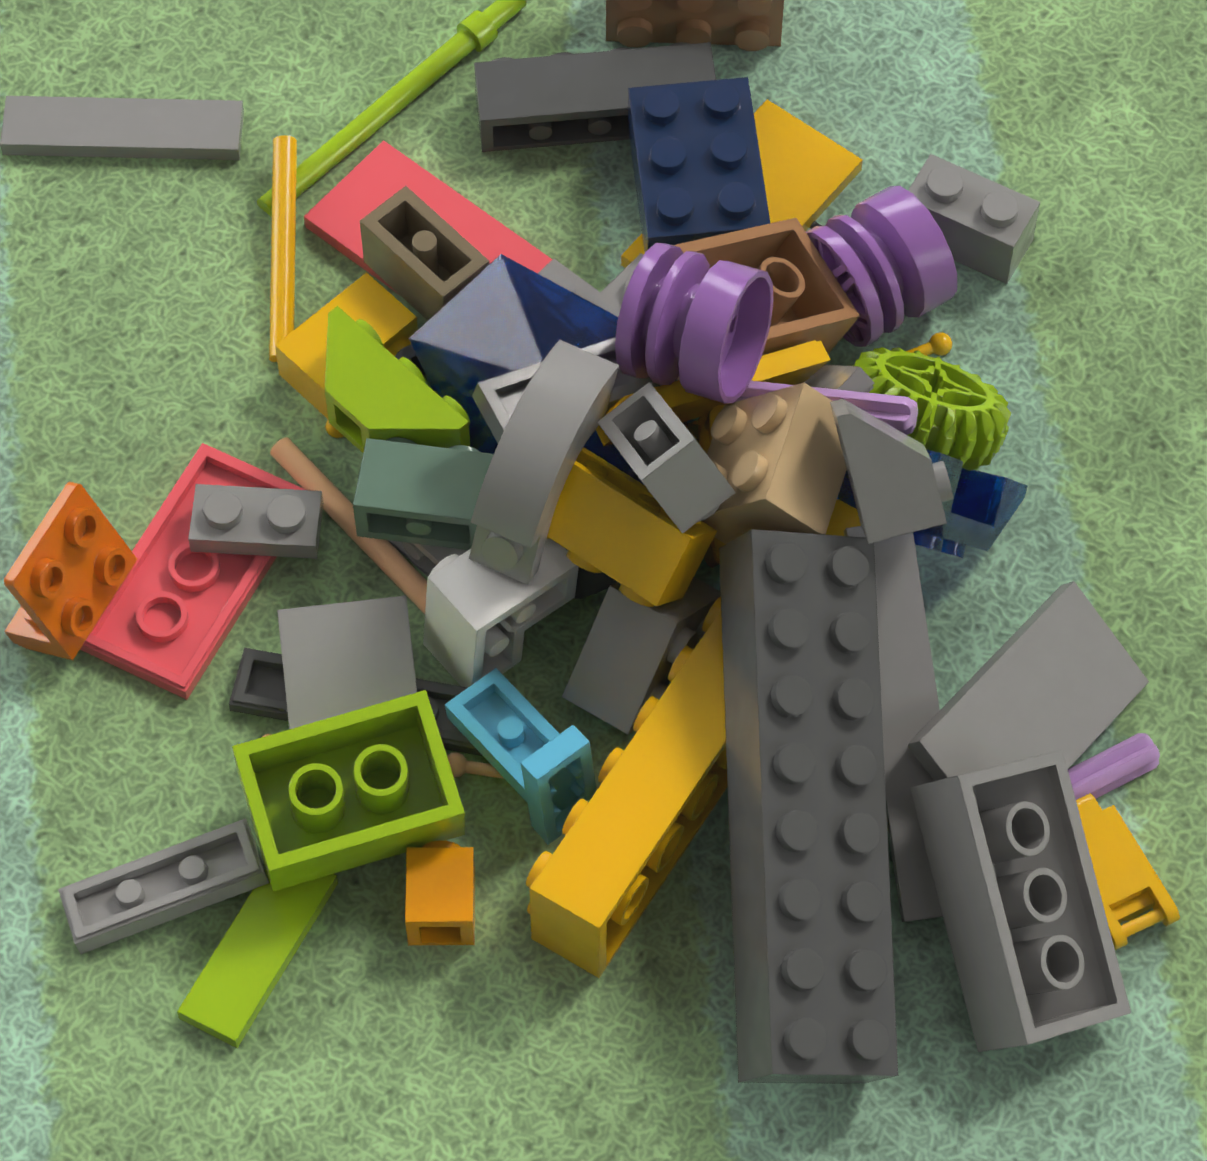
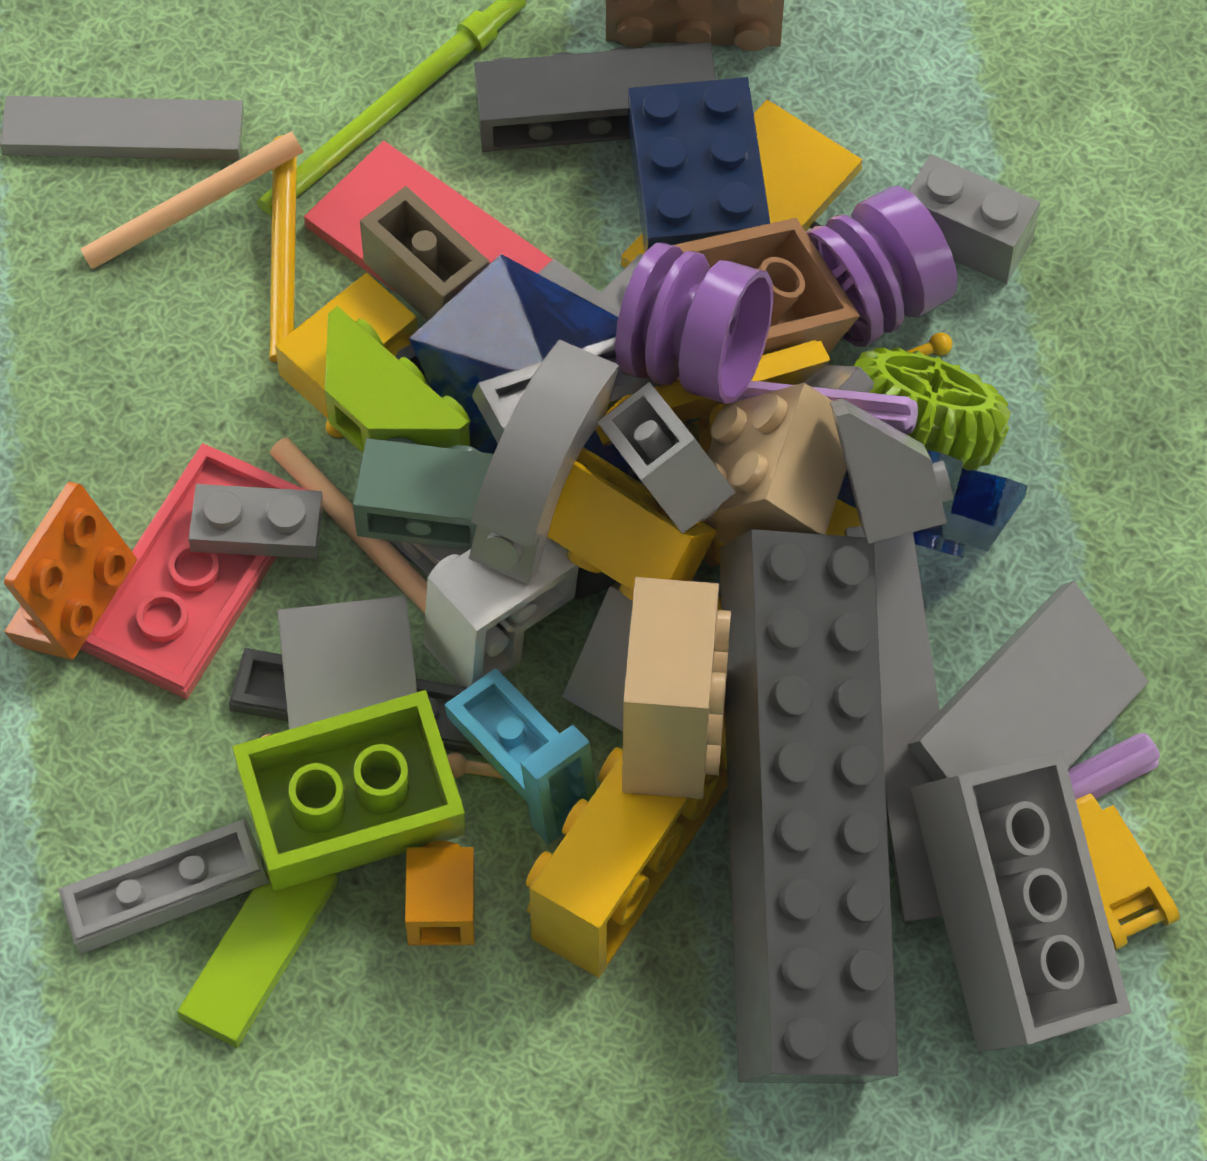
none -> light nougat bar [80,131,304,270]
none -> tan brick [622,577,731,799]

